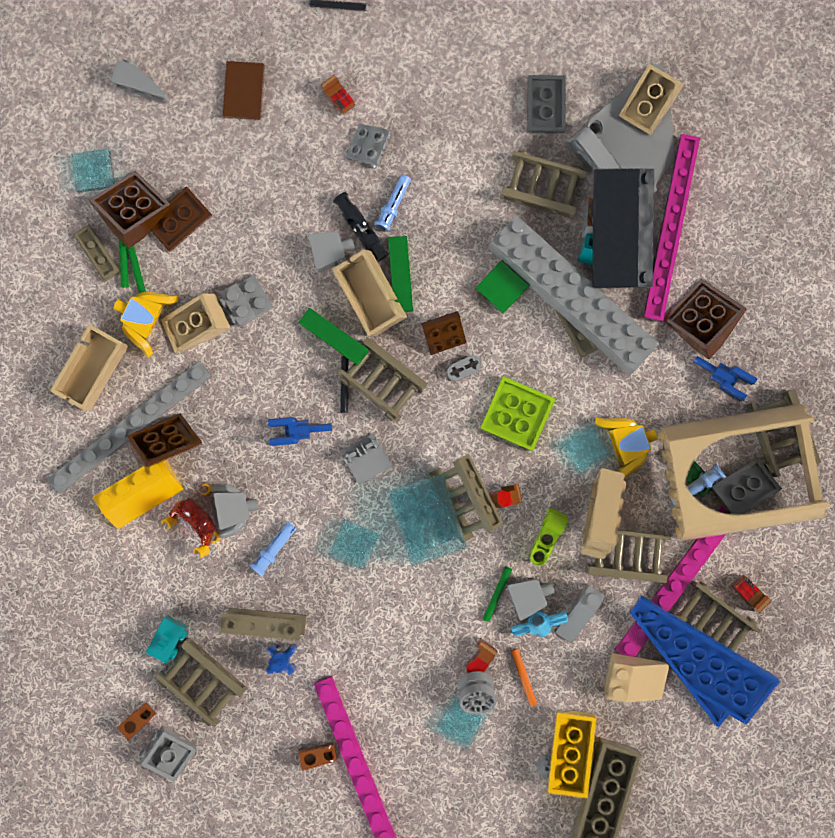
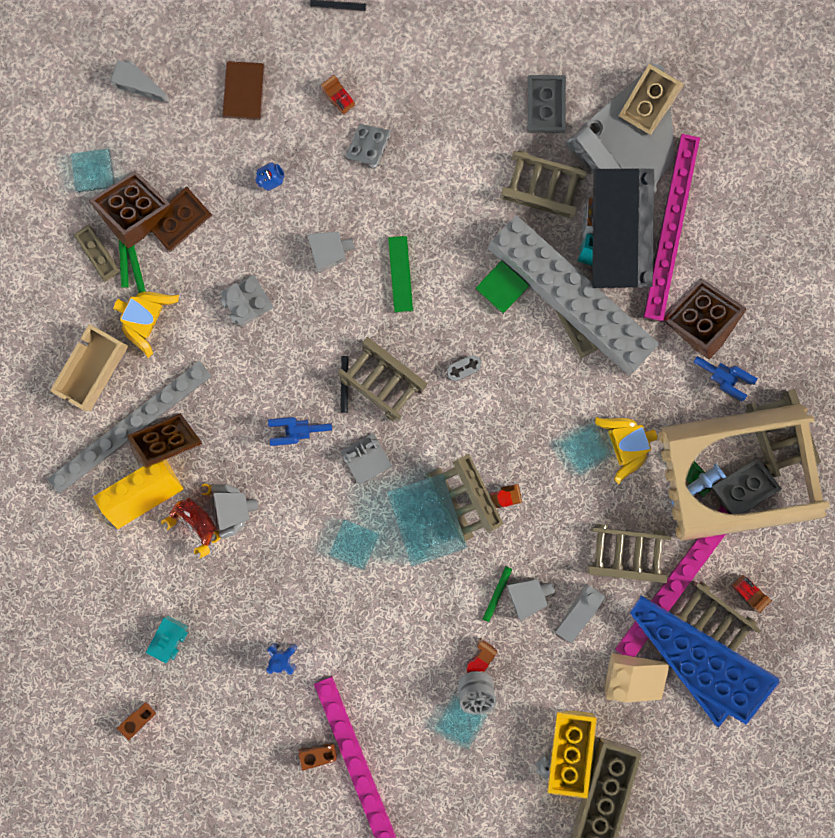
light grey plate [139,725,197,782] -> none
dark tan fence [155,638,247,728] -> none
tan slope [161,293,230,353] -> none
dark tan fence [220,608,306,641] -> none
light blue pin [249,521,297,576] -> none
green tile [298,307,369,366] -> none
tan piece [332,250,407,337] -> none
black piece [333,192,389,263] -> none
light blue pin [374,174,411,232] -> none
reddish brown plate [421,311,467,355] -> none
lime plate [480,376,556,452] -> none
orange bar [511,648,537,707] -> none
medium azure axle [512,611,568,637] -> none
lime piece [530,507,568,566] -> none
tan piece [580,468,626,559] -> none
none -> blue head [255,162,285,191]

